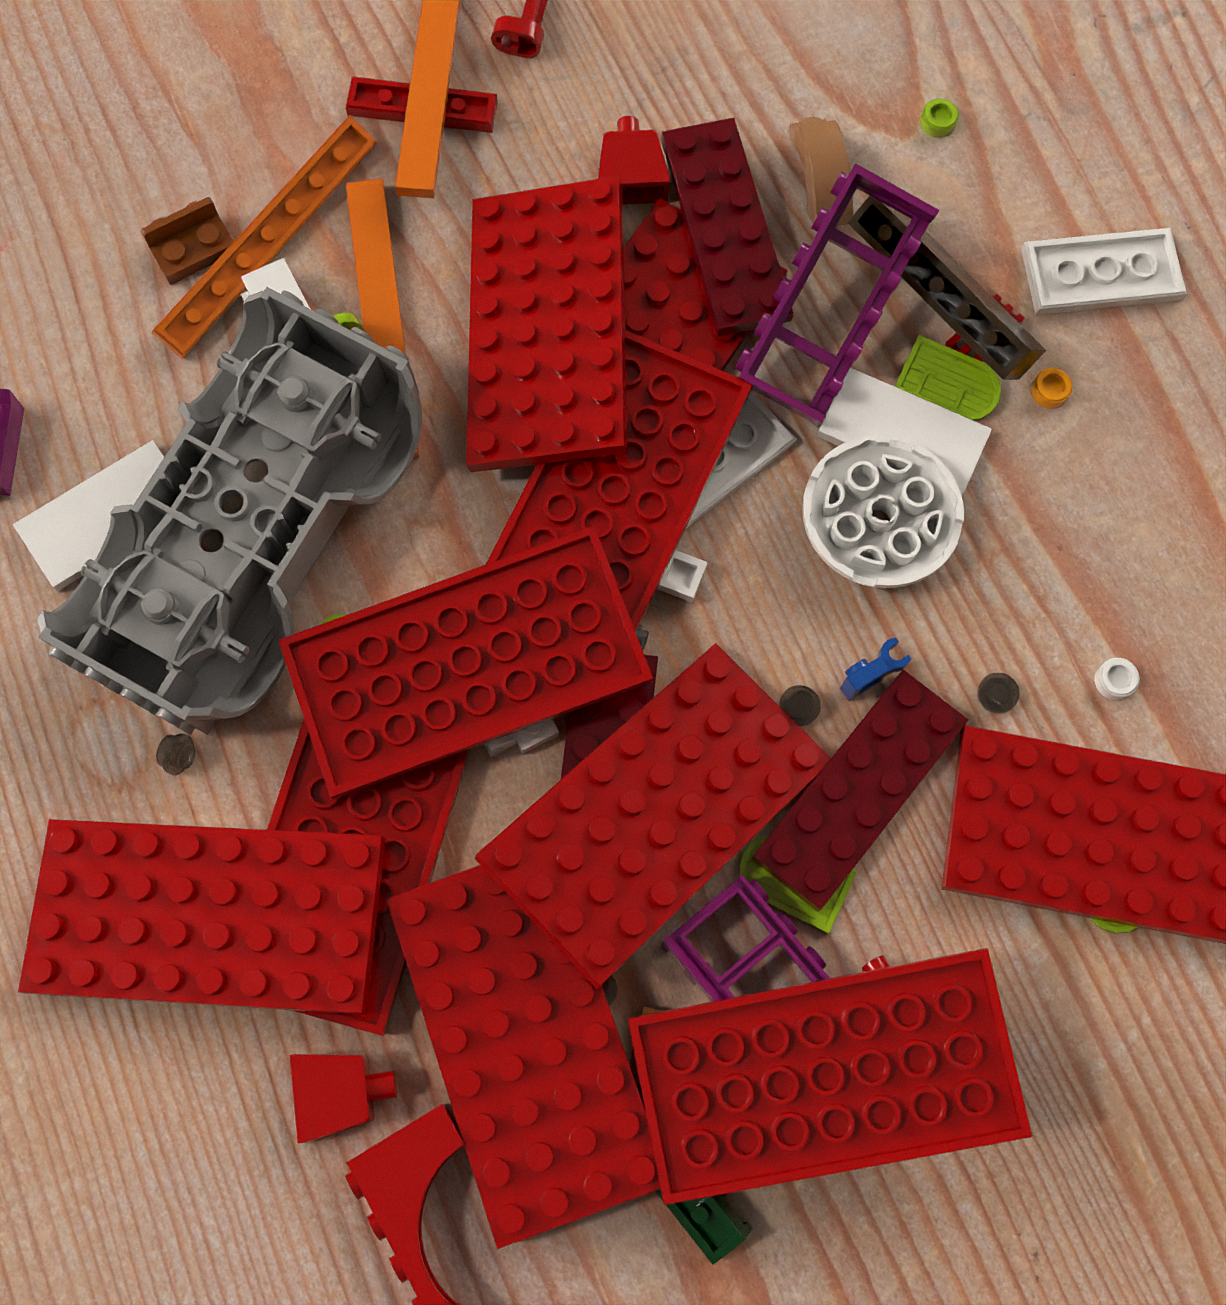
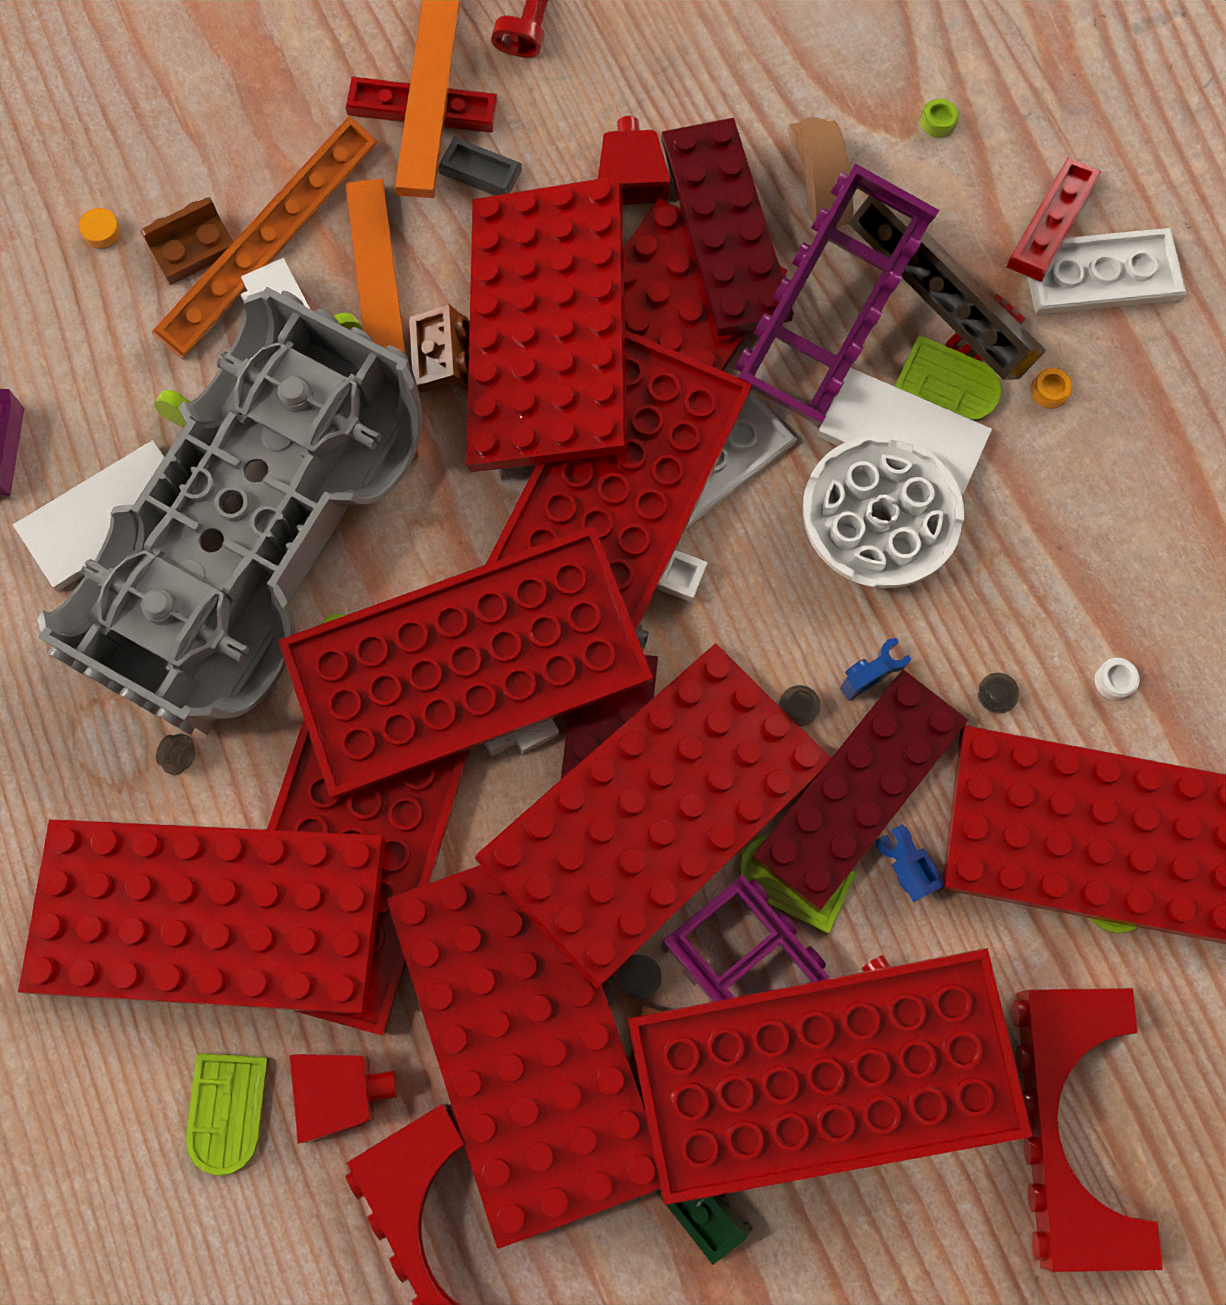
none -> light orange tile [78,208,121,248]
none -> lime tile [154,390,191,427]
none -> lime window [186,1053,269,1176]
none -> dark orange bracket [409,304,470,393]
none -> dark grey tile [438,137,522,195]
none -> clear smoke plate [618,955,662,999]
none -> blue plate [875,824,944,902]
none -> red tile [1006,158,1102,282]
none -> red arch [1012,988,1163,1272]

